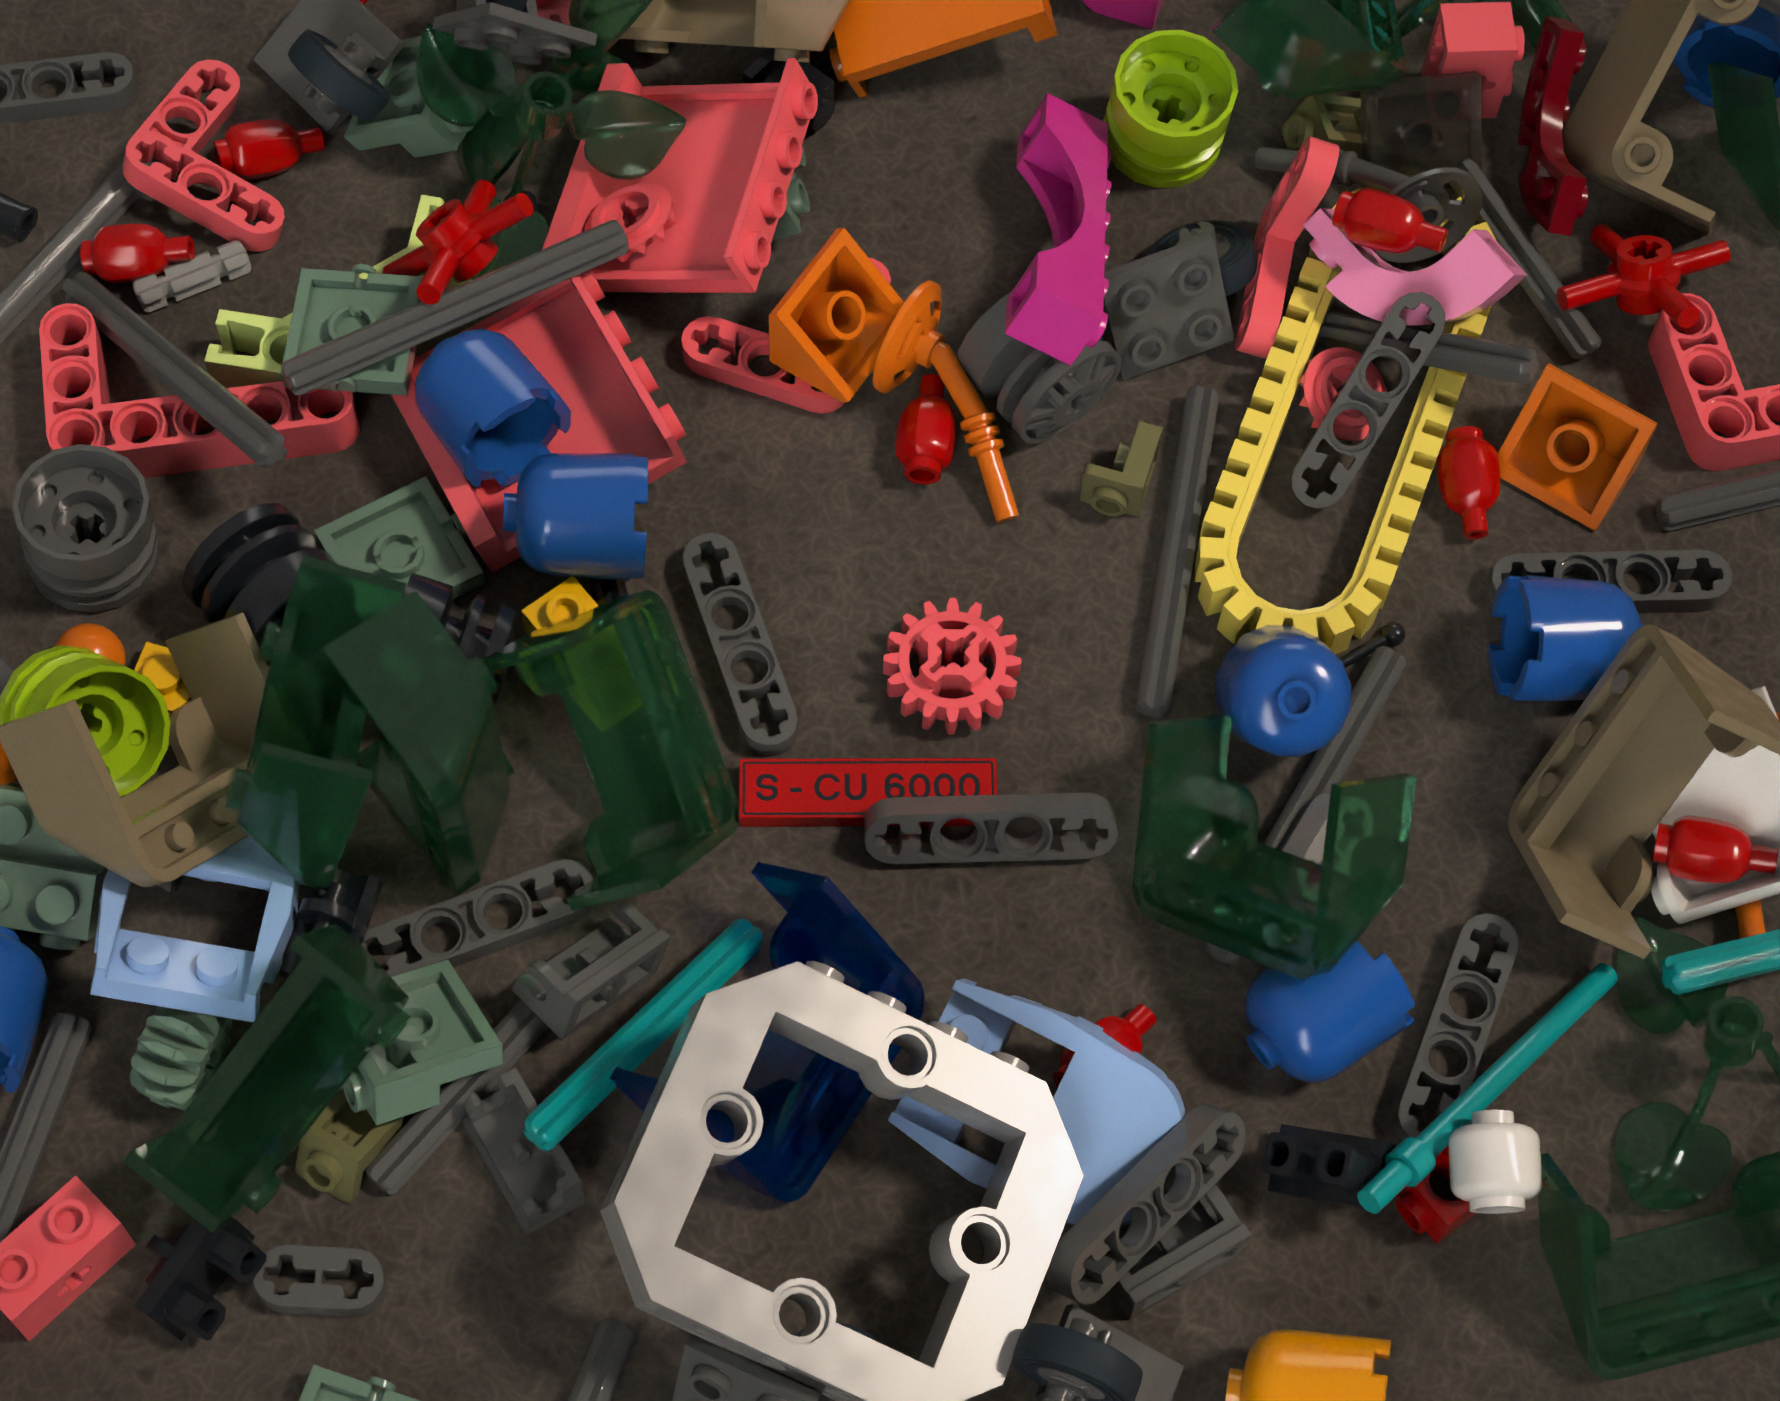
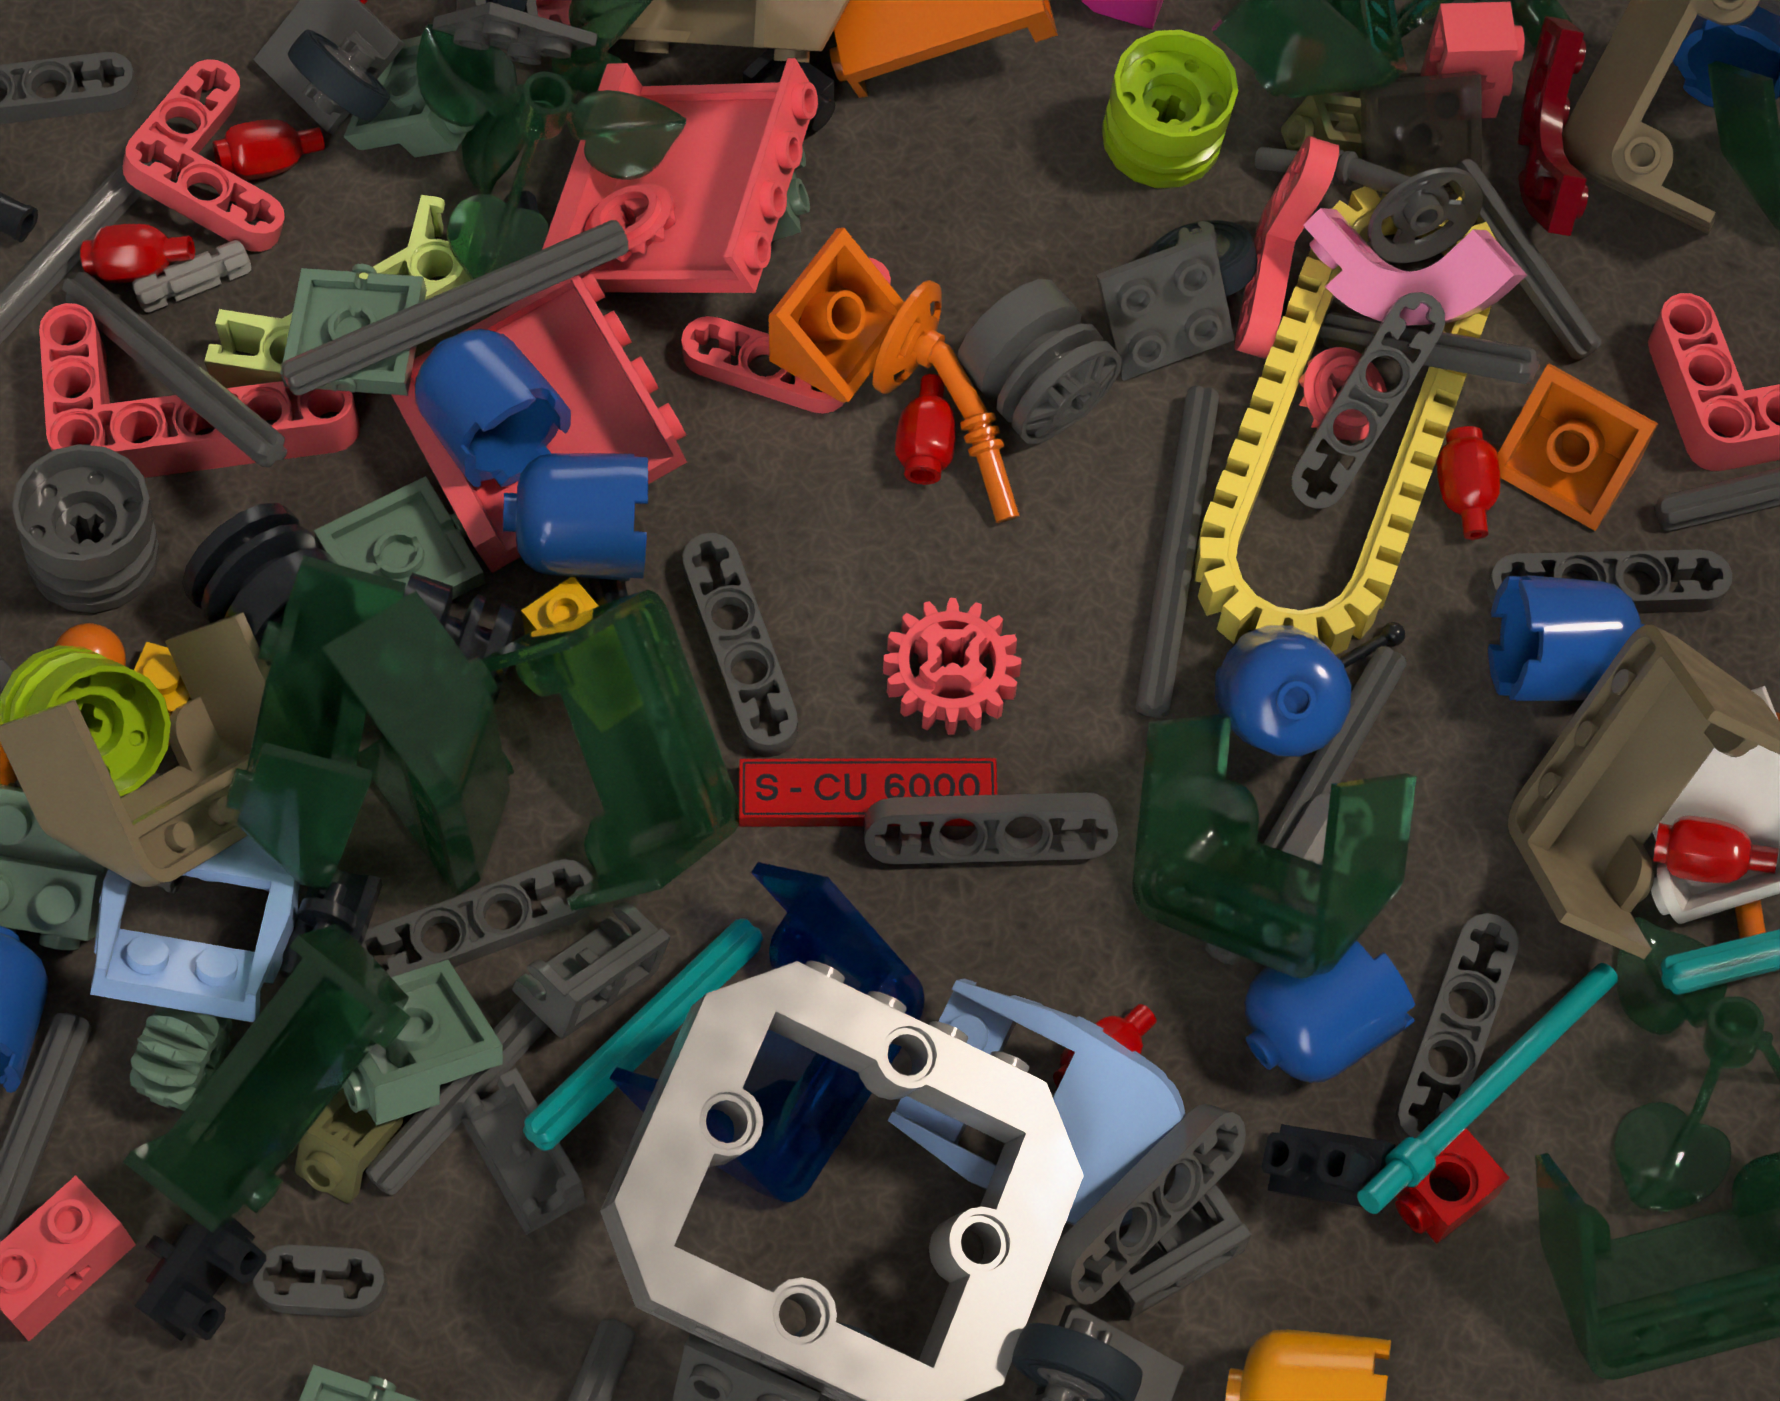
red bar [382,180,534,305] -> none
dark pink arch [1005,93,1112,366] -> none
olive bracket [1080,421,1163,518] -> none
red plant [1332,188,1448,254] -> none
white head [1448,1110,1542,1214] -> none
red bar [1557,224,1731,328] -> none

